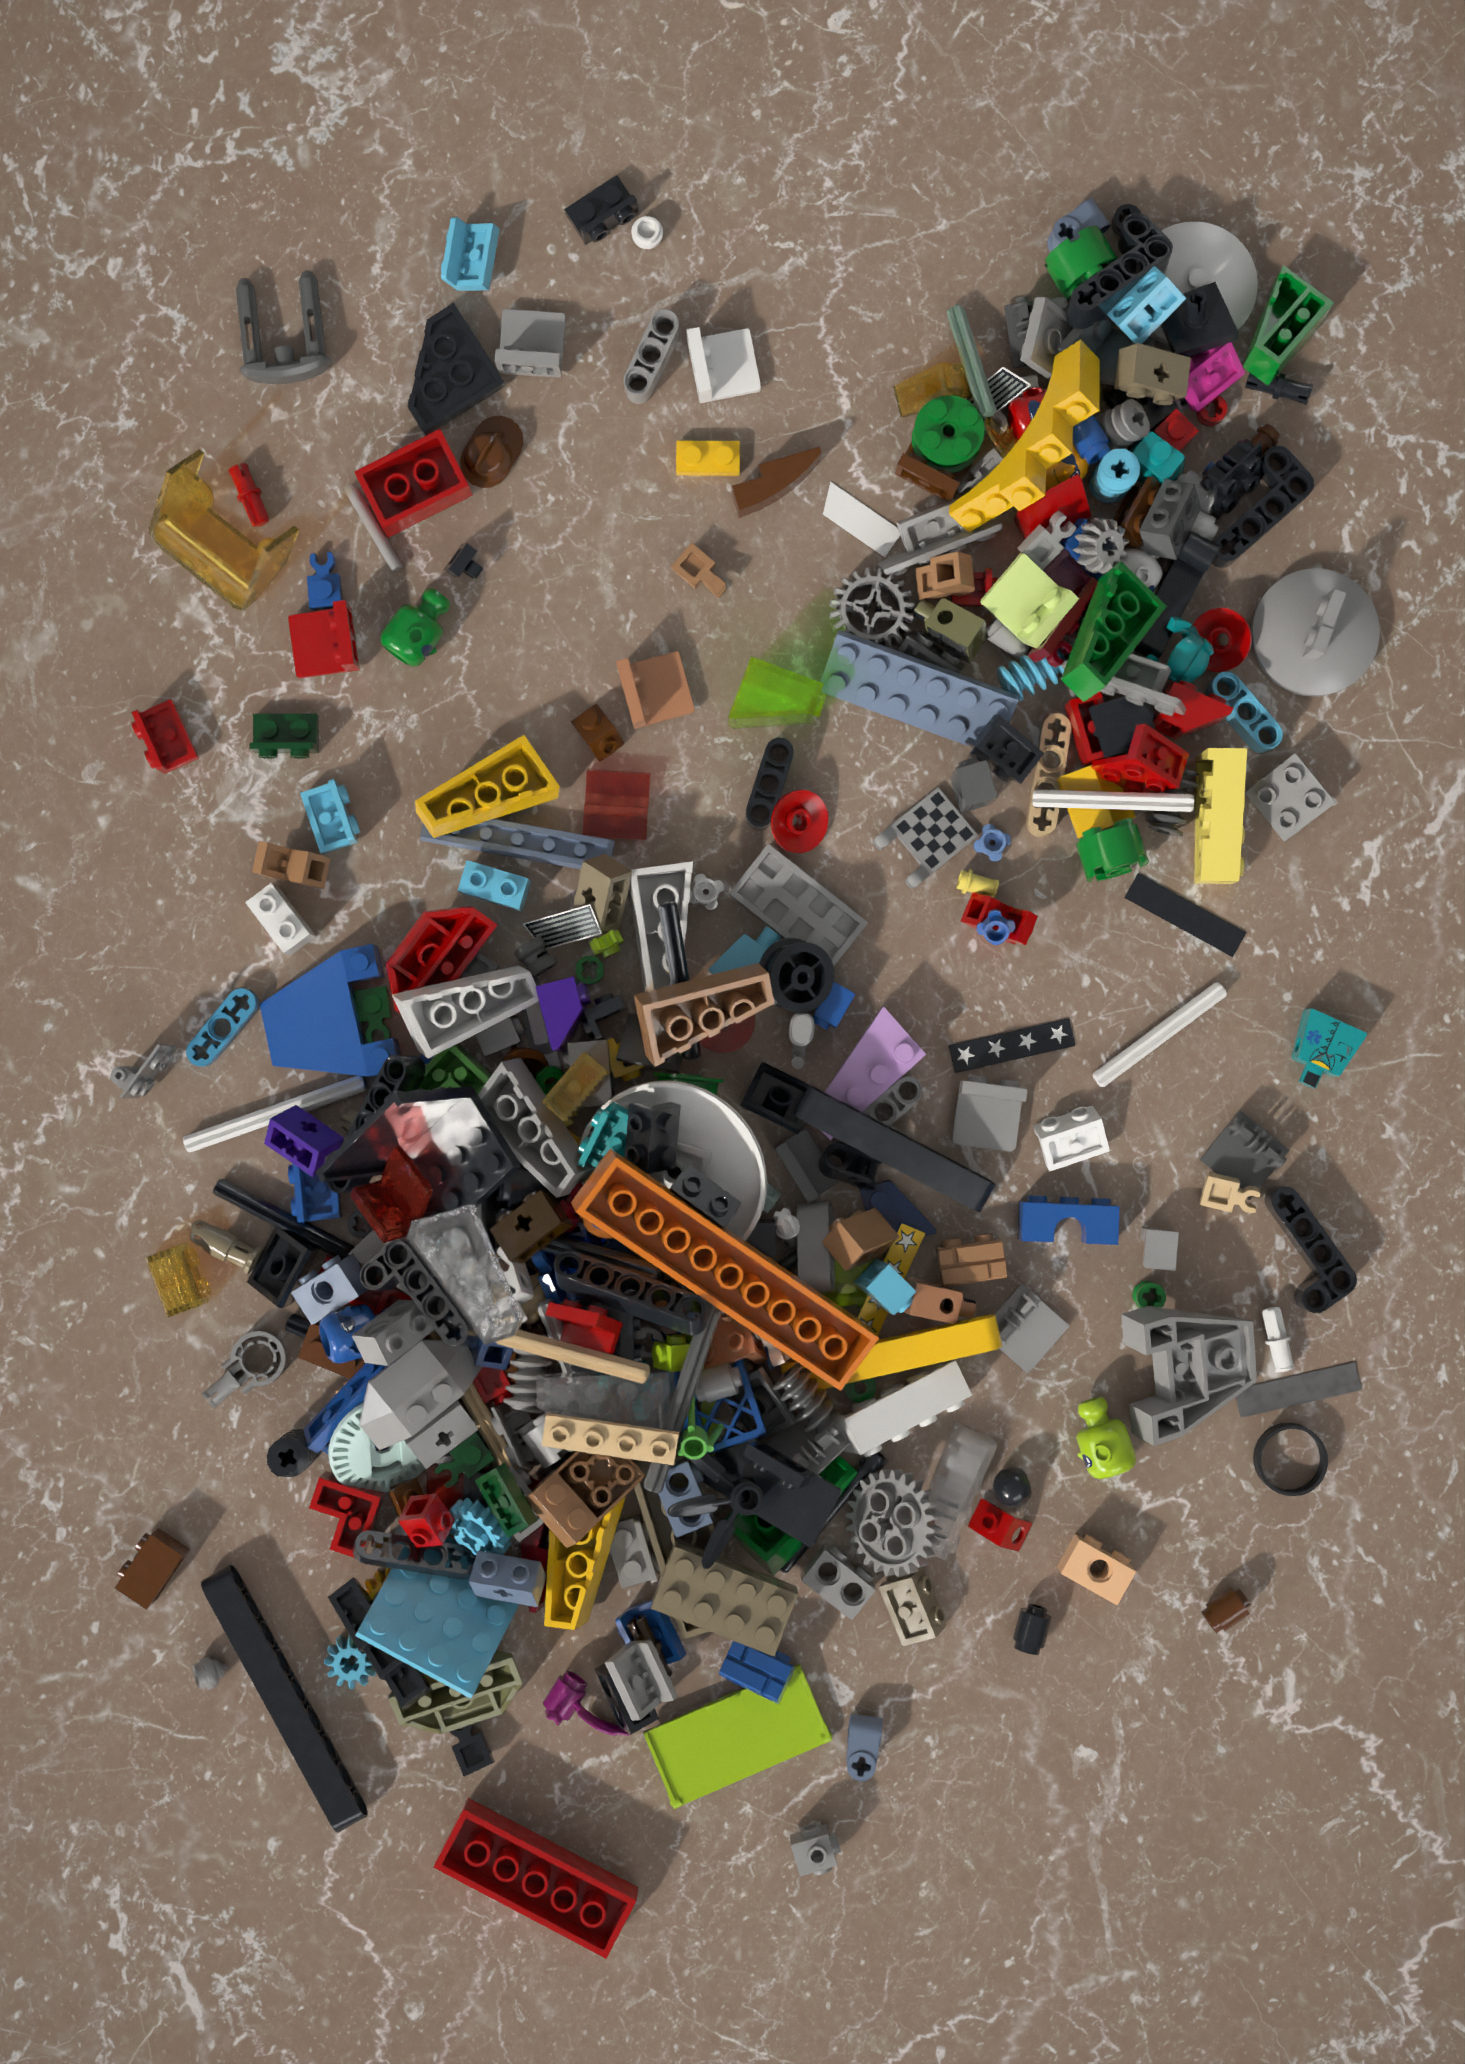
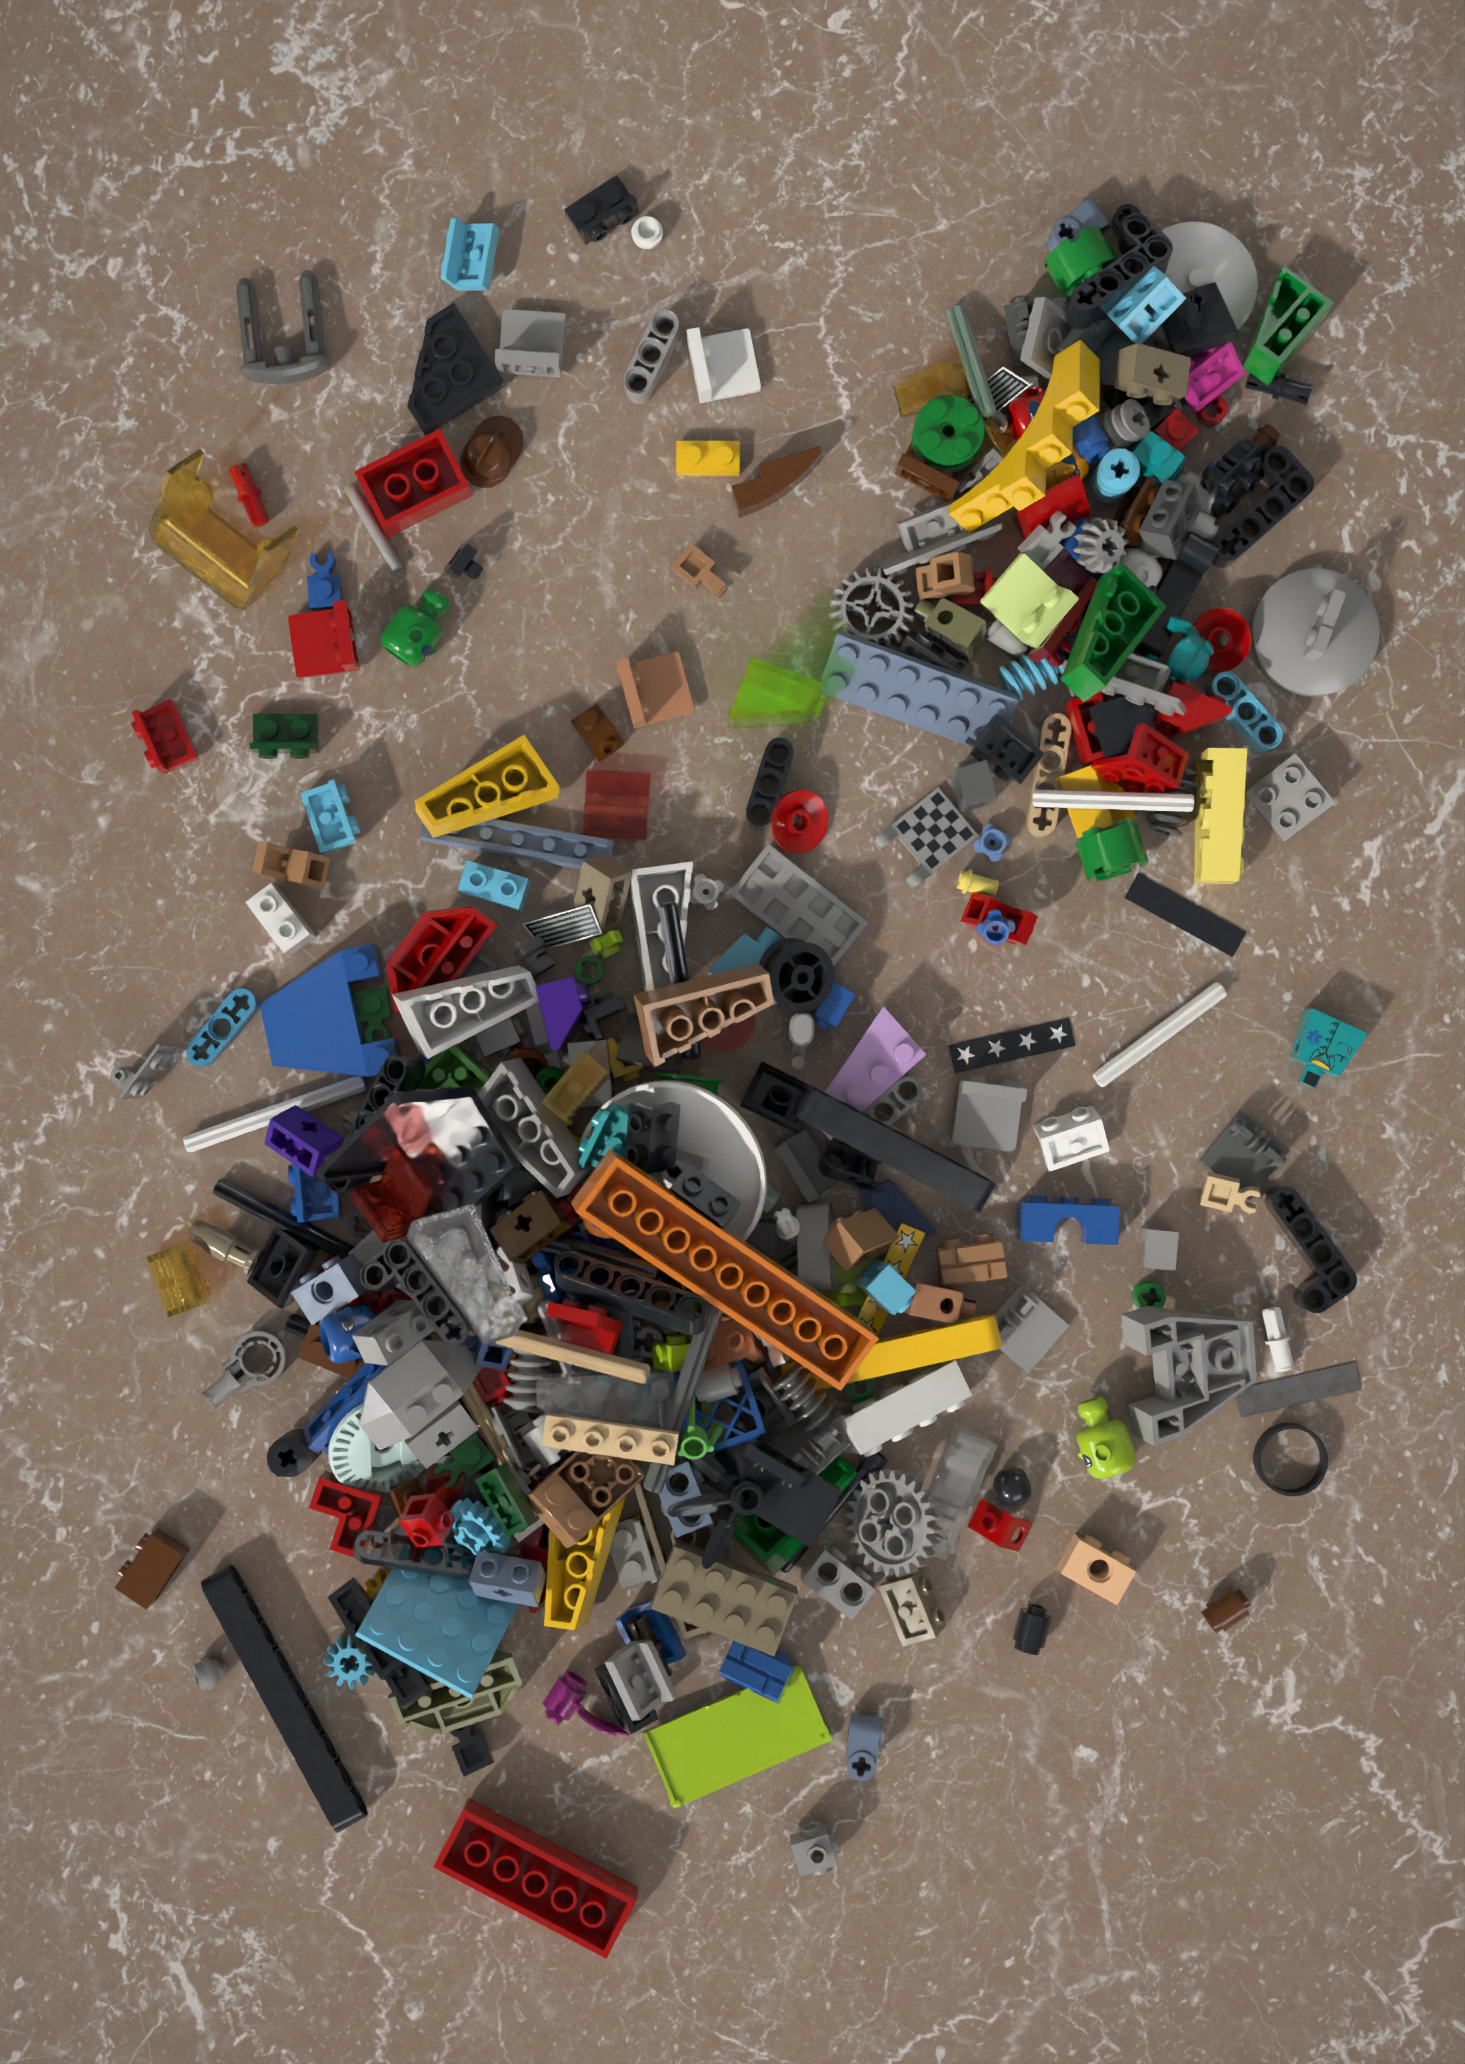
white sticker [823,481,900,557] -> none

